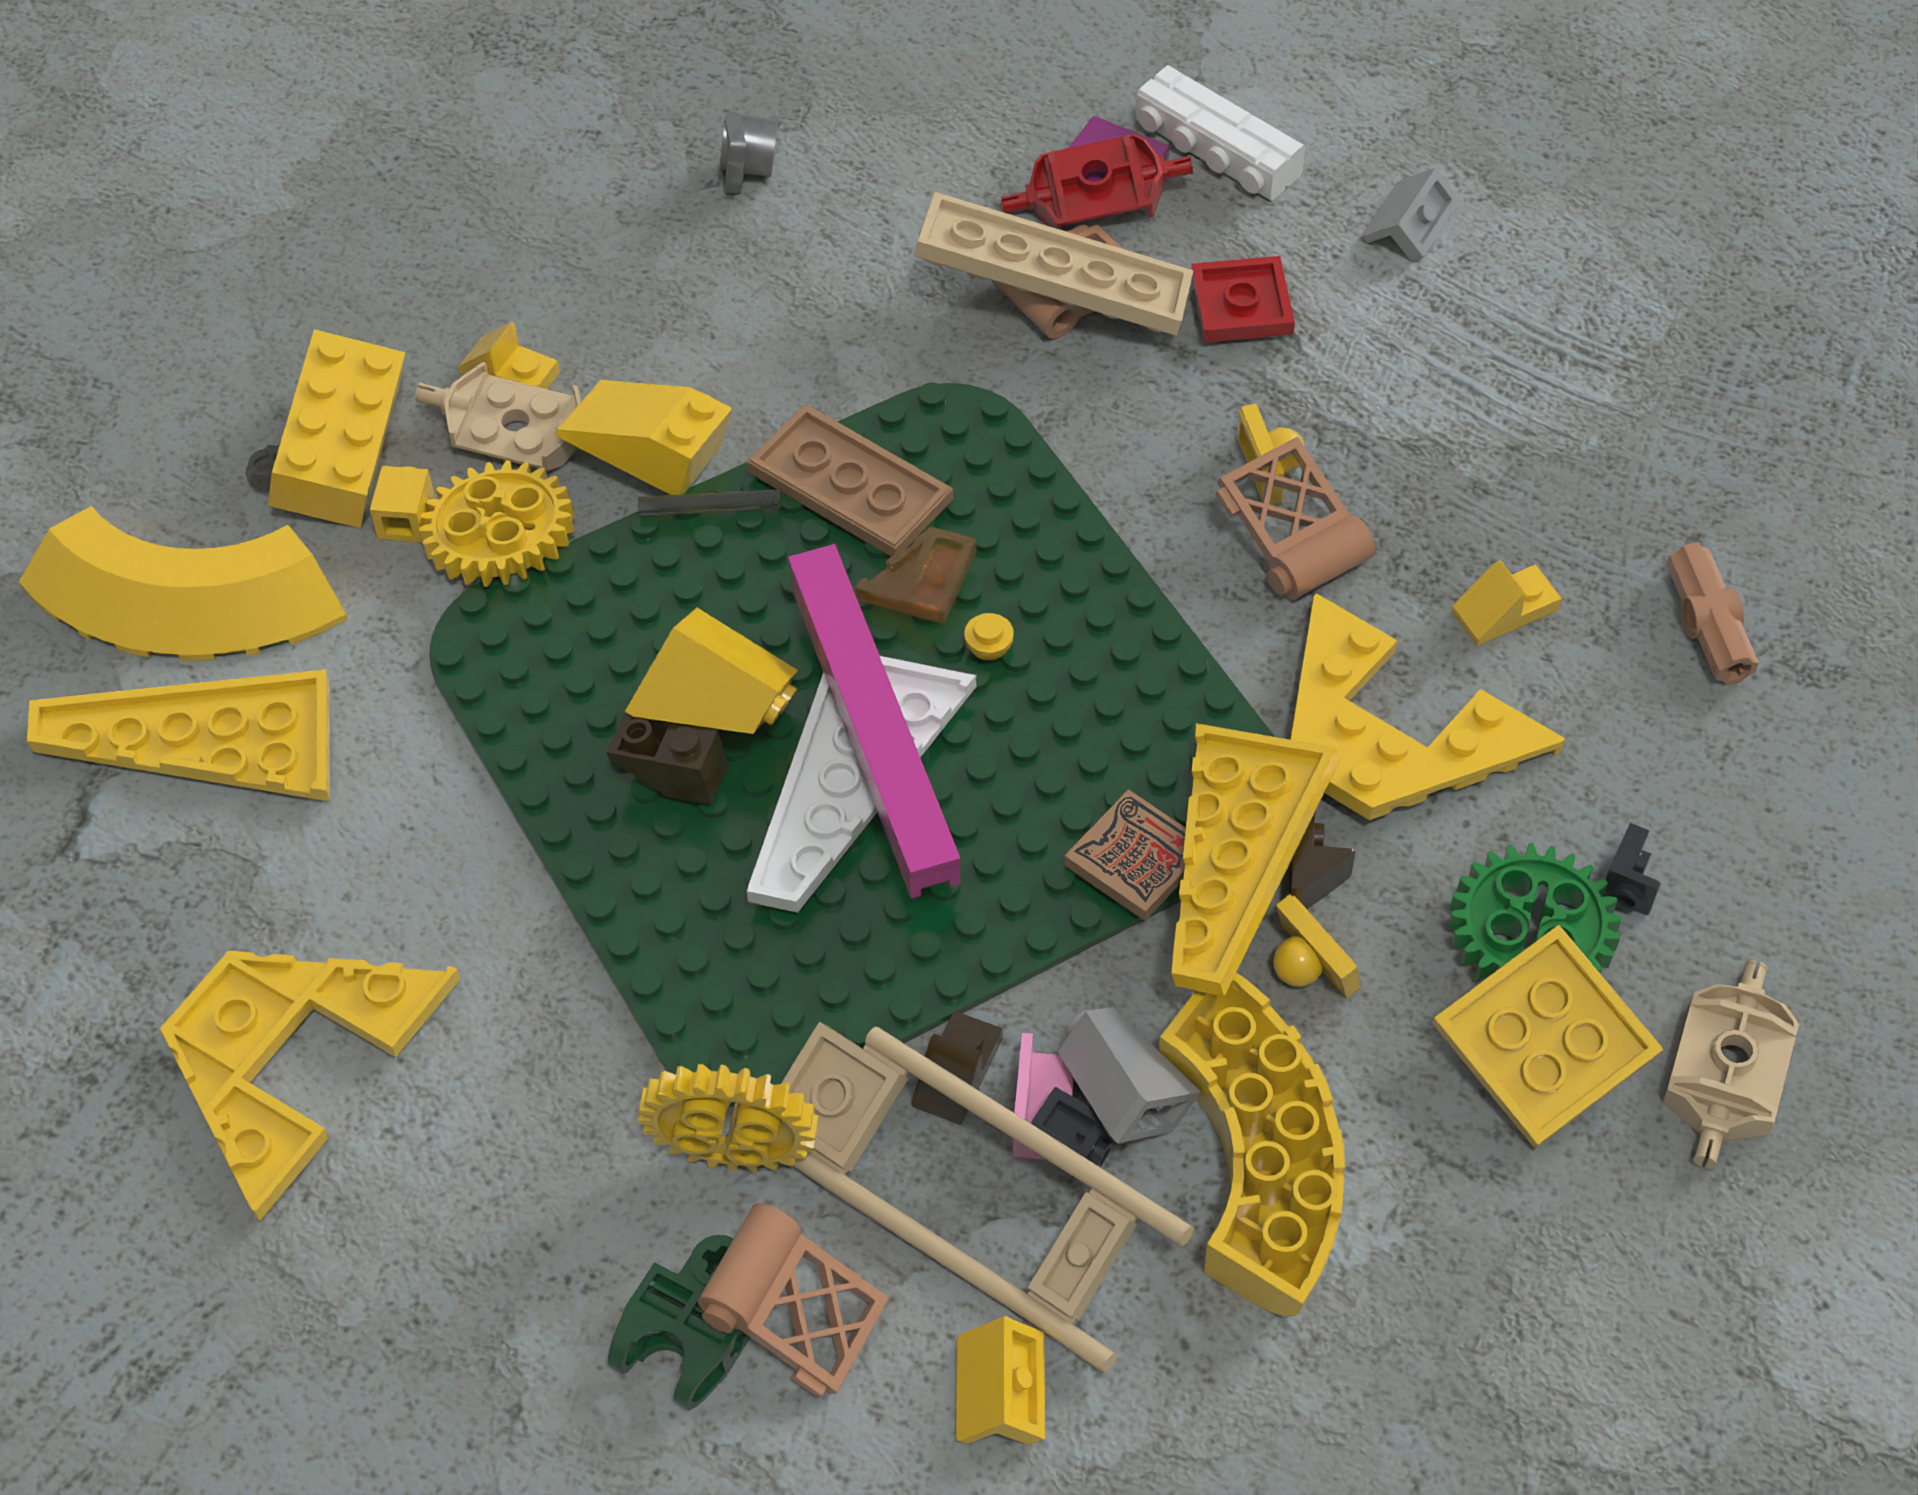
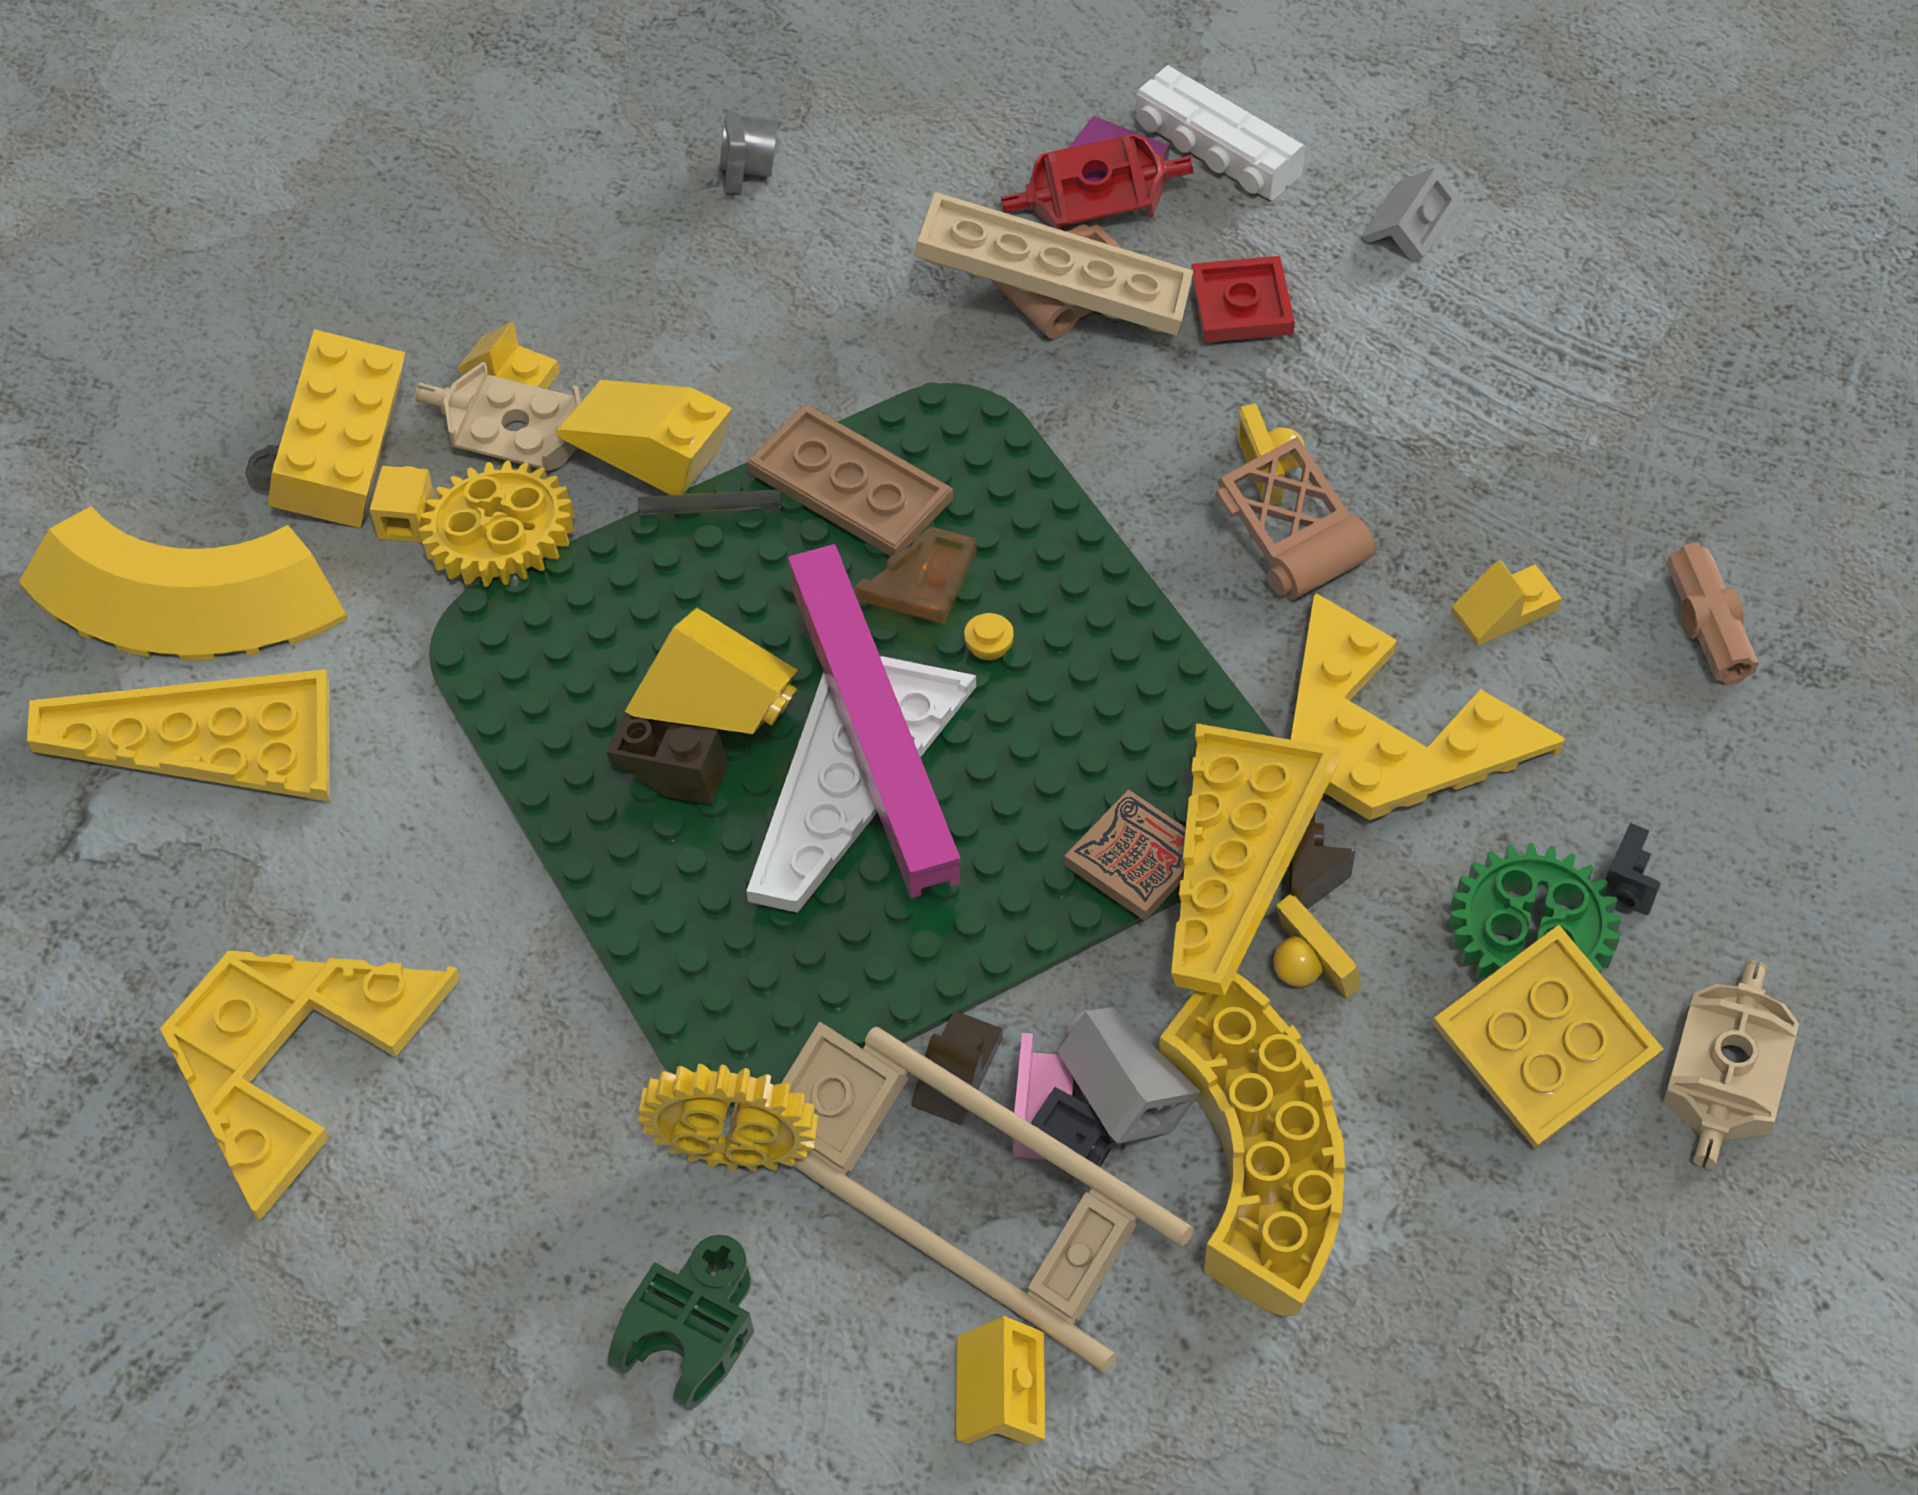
nougat piece [698,1203,889,1397] -> none

